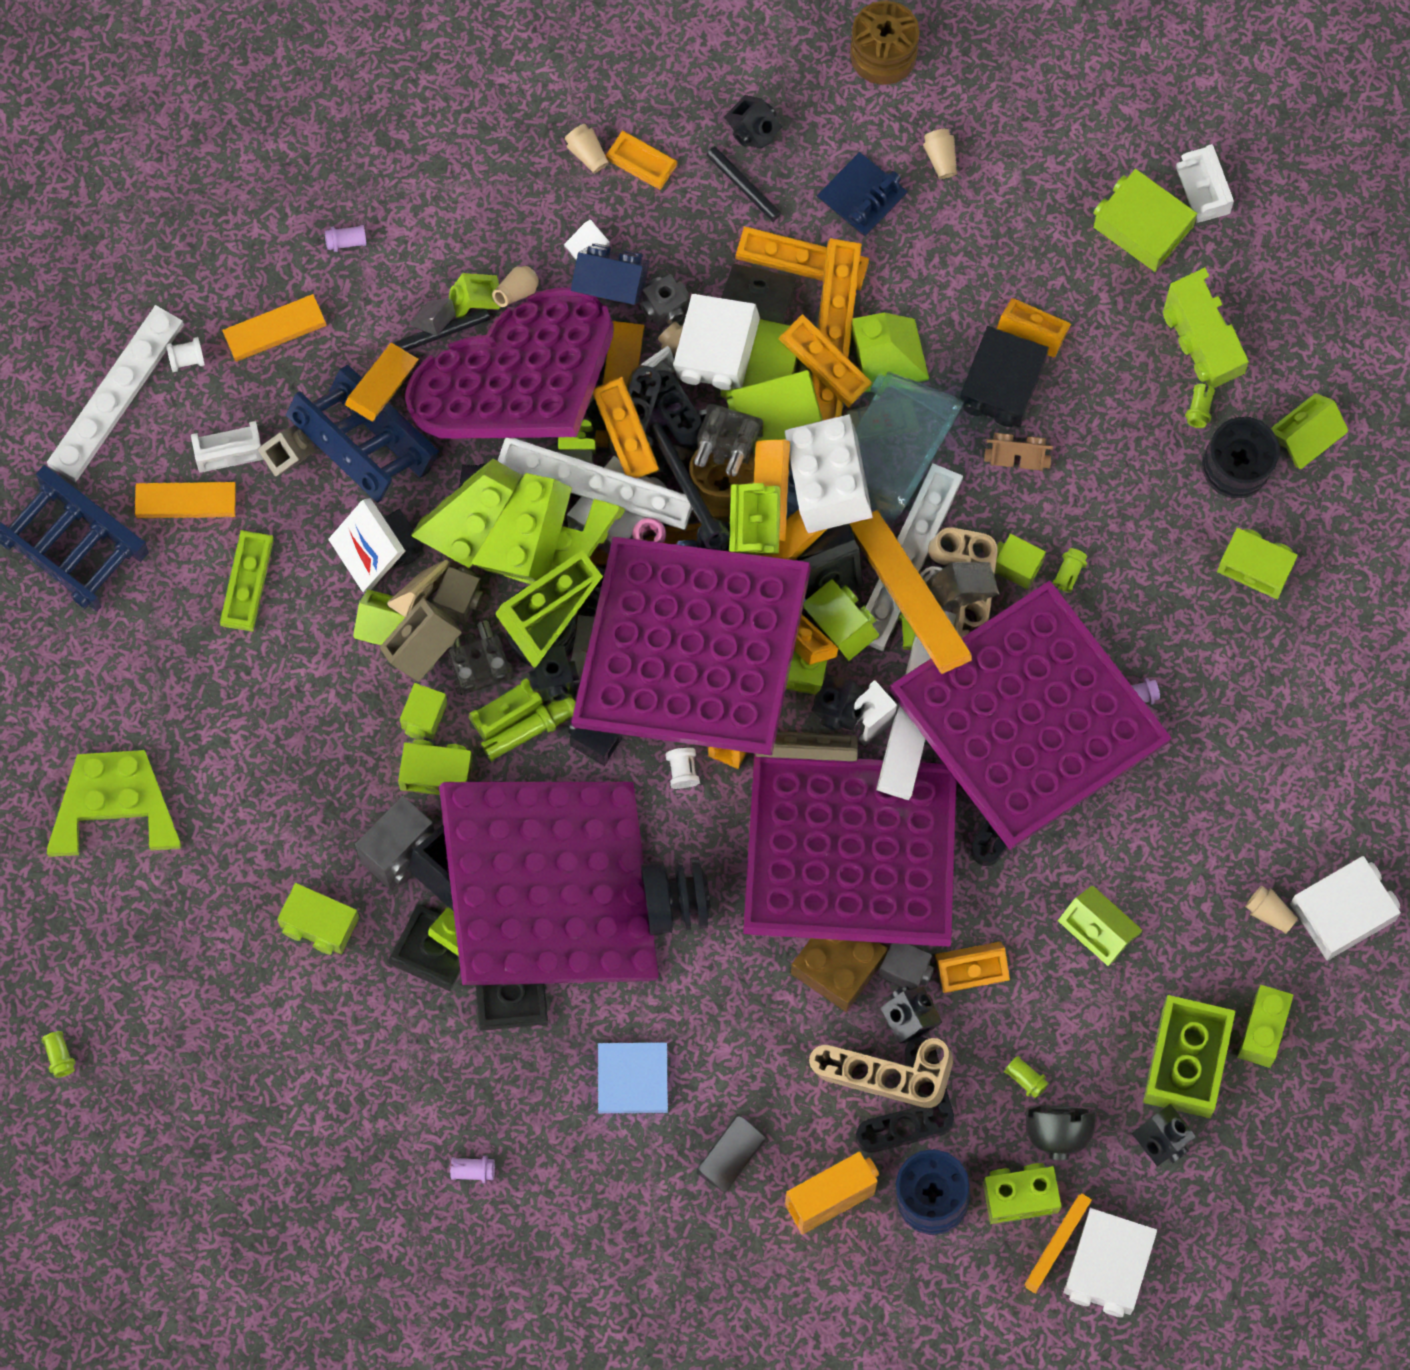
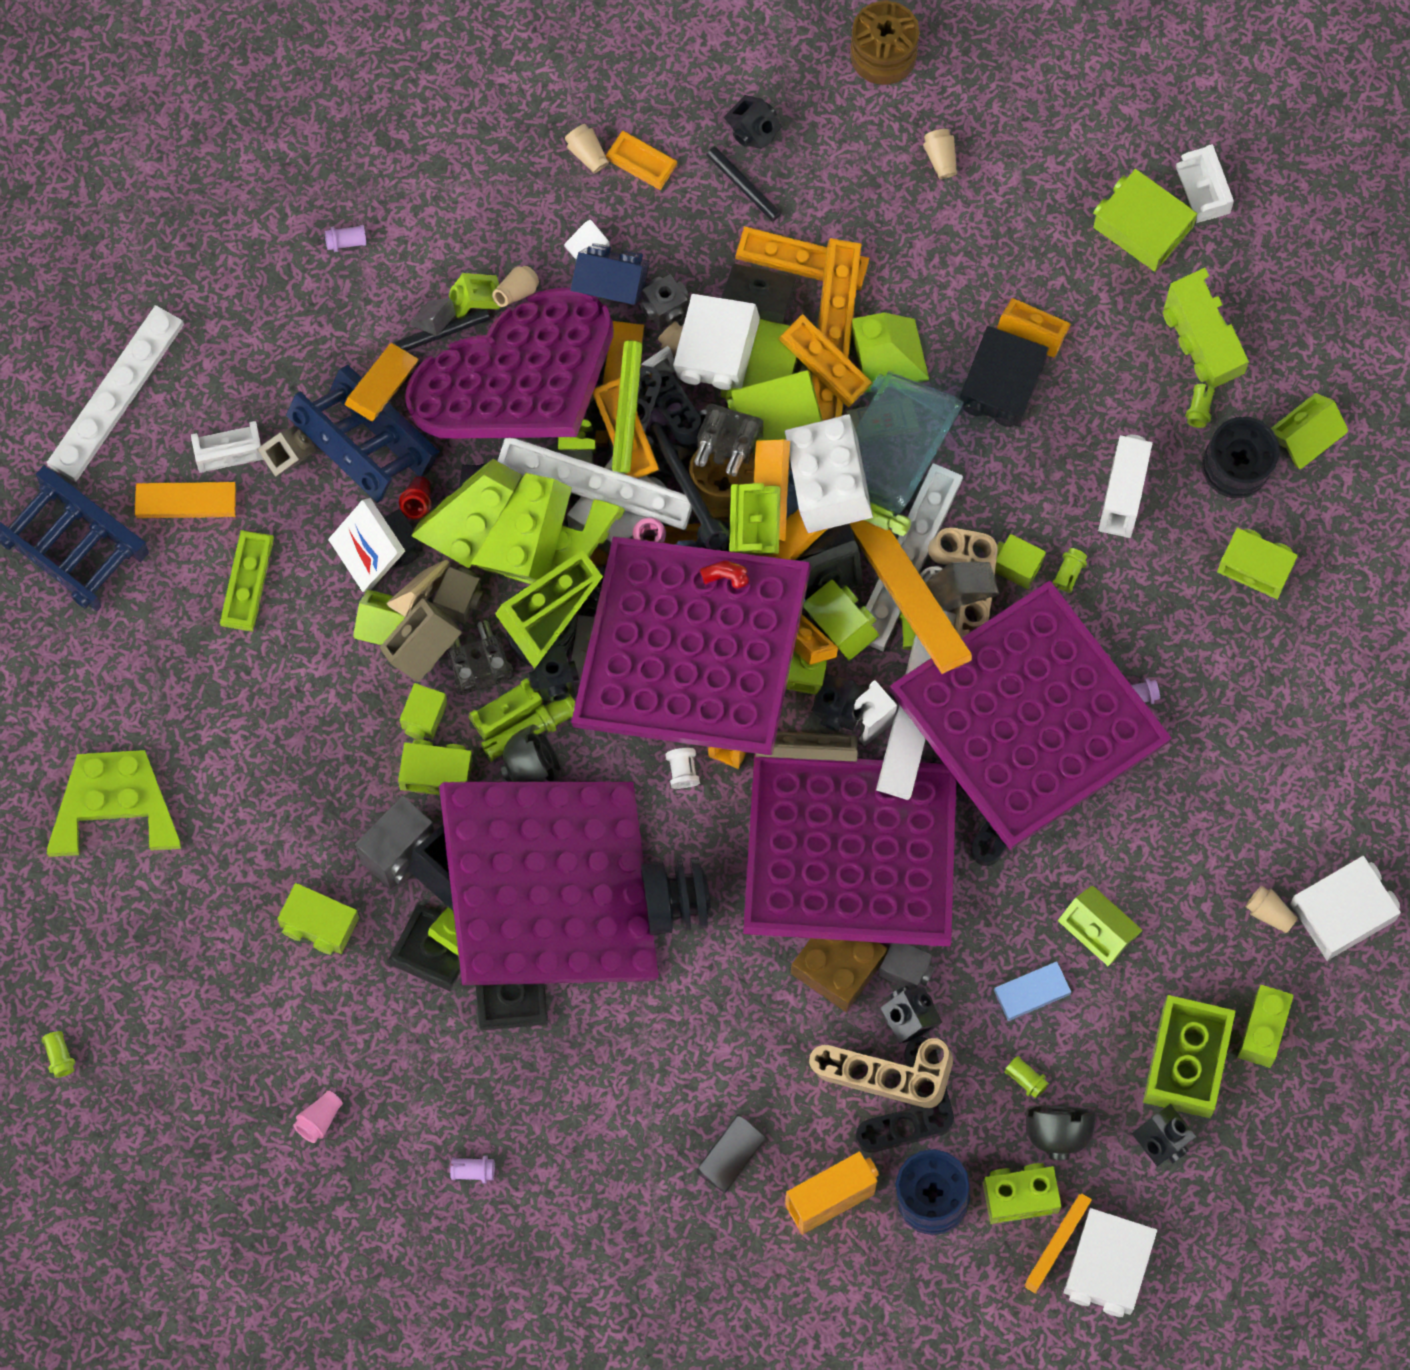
white bush [166,337,205,372] -> none
light orange tile [222,294,326,362] -> none
black brick [568,724,622,766] -> none
light blue tile [598,1043,668,1113] -> none
dark blue hinge [817,152,908,236] -> none
light orange slope [935,942,1010,993] -> none
medium nougat hinge [984,433,1053,471] -> none
none -> bright pink cone [293,1091,343,1143]
none -> red cone [398,476,431,519]
none -> pearl dark grey cylinder [501,724,563,782]
none -> lime axle [612,340,643,473]
none -> red arm [700,560,749,589]
none -> lime axle [865,502,911,536]
none -> light blue tile [994,962,1071,1021]
none -> white brick [1098,435,1153,538]

